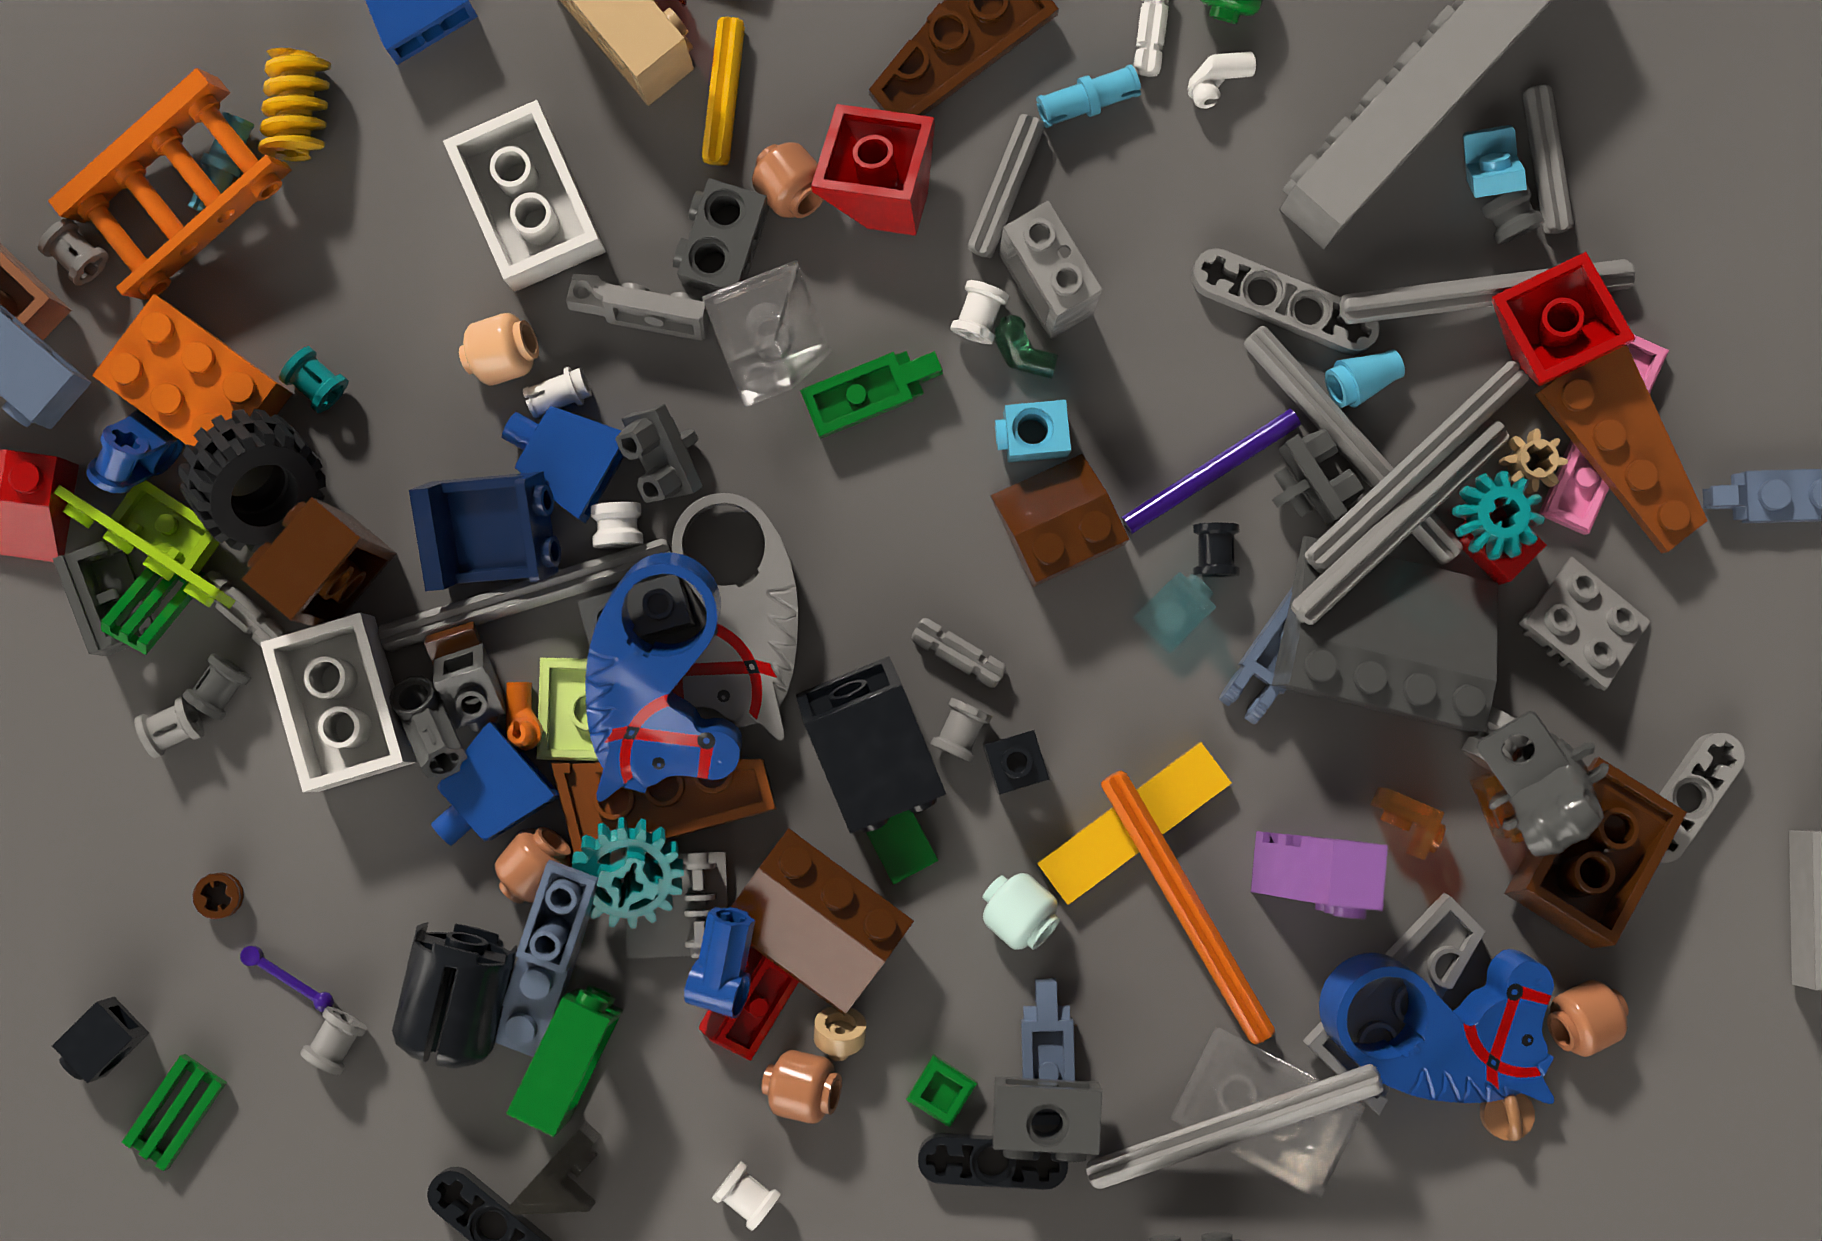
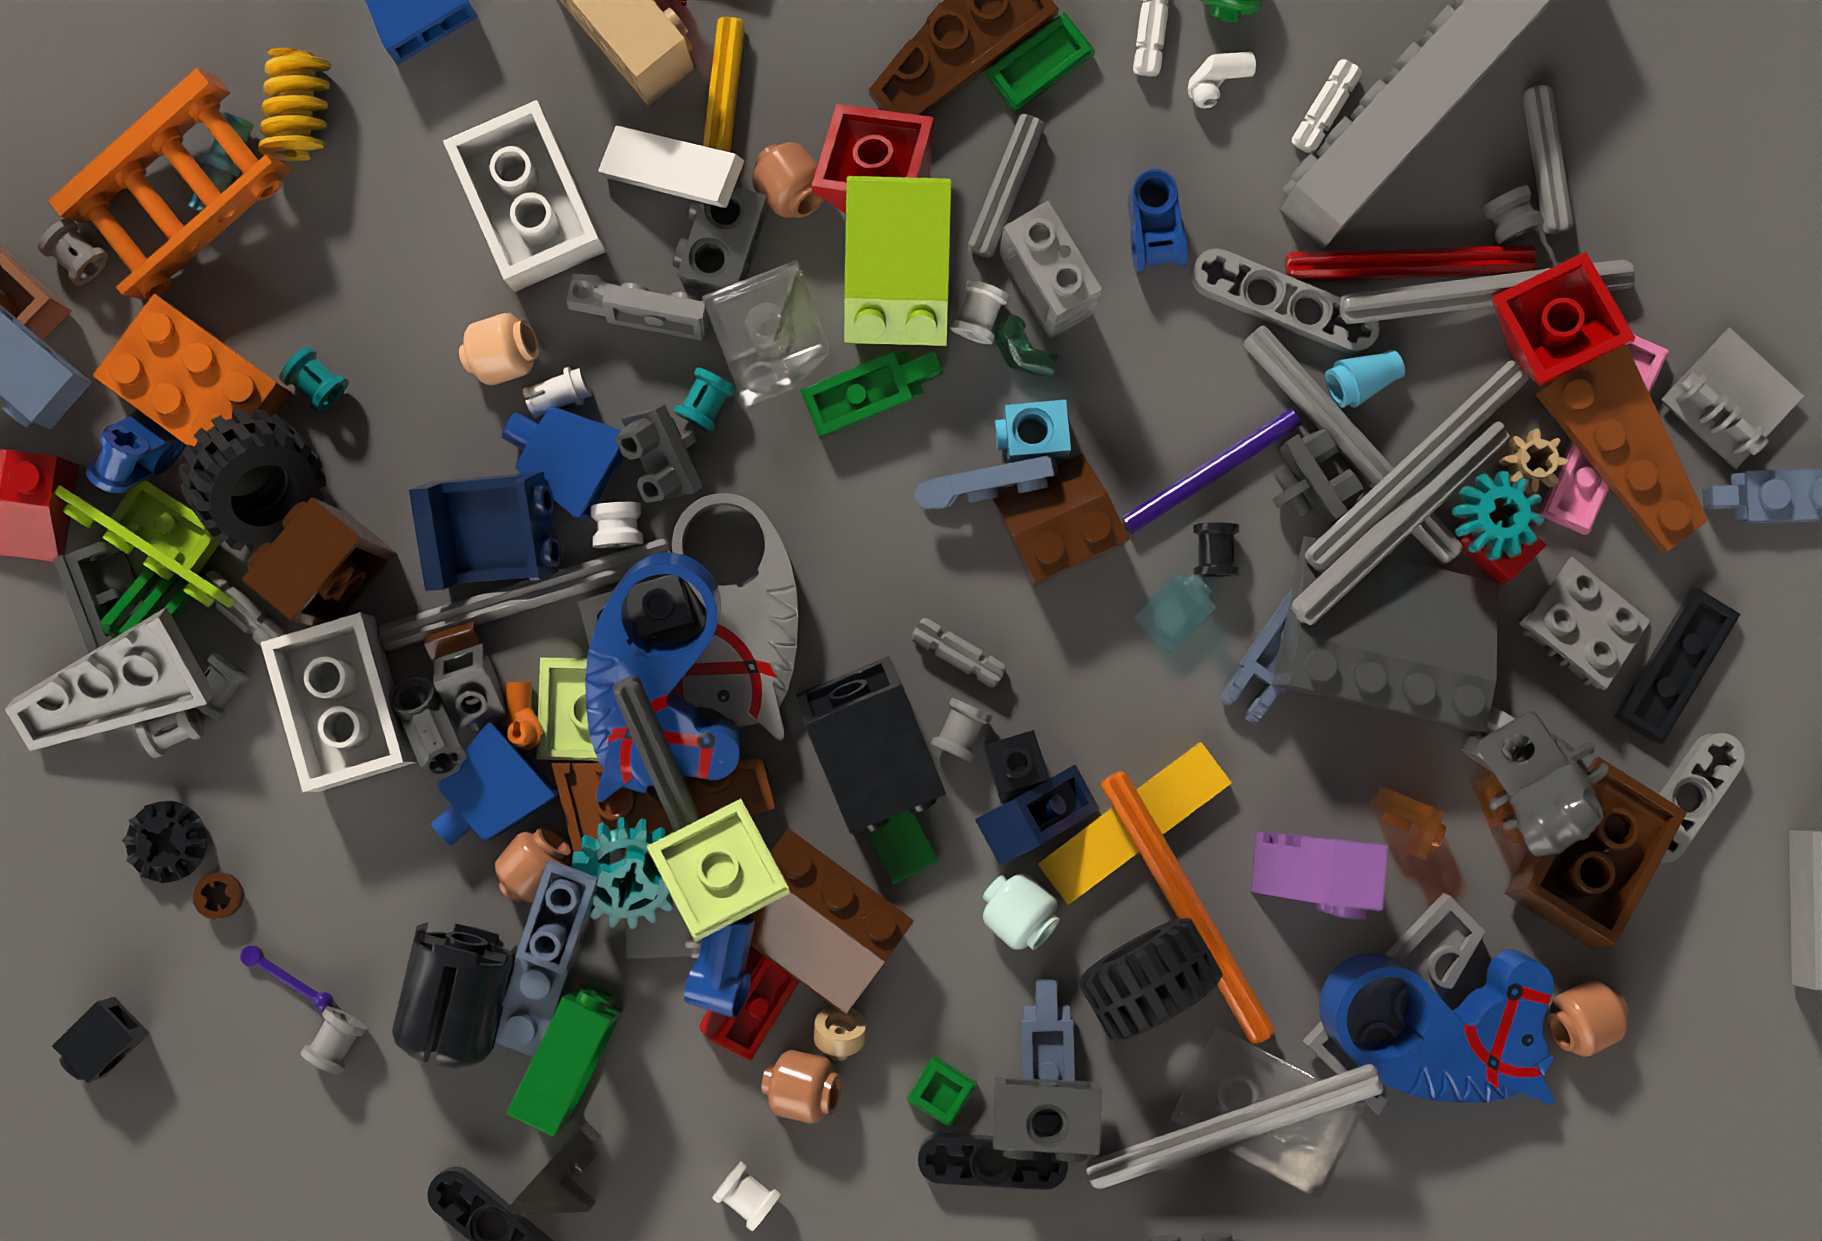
green tile [121,1054,227,1172] -> none
medium azure pin [1036,64,1141,128] -> none
medium azure bracket [1463,125,1527,198] -> none
medium nougat tile [1480,1093,1535,1141] -> none
none -> light grey wing [5,607,214,751]
none -> black gear [122,801,207,883]
none -> white tile [598,126,744,208]
none -> dark grey axle [613,676,701,832]
none -> yellowish green tile [647,799,790,942]
none -> teal bush [673,367,737,434]
none -> lime slope [844,176,951,346]
none -> sand blue hinge [913,456,1059,510]
none -> dark blue slope [975,765,1099,865]
none -> green tile [985,12,1095,114]
none -> black tyre [1078,918,1223,1040]
none -> blue piece [1128,169,1188,272]
none -> red axle [1285,245,1537,281]
none -> white axle [1292,59,1362,154]
none -> black tile [1614,587,1741,744]
none -> light grey hinge [1660,327,1804,469]

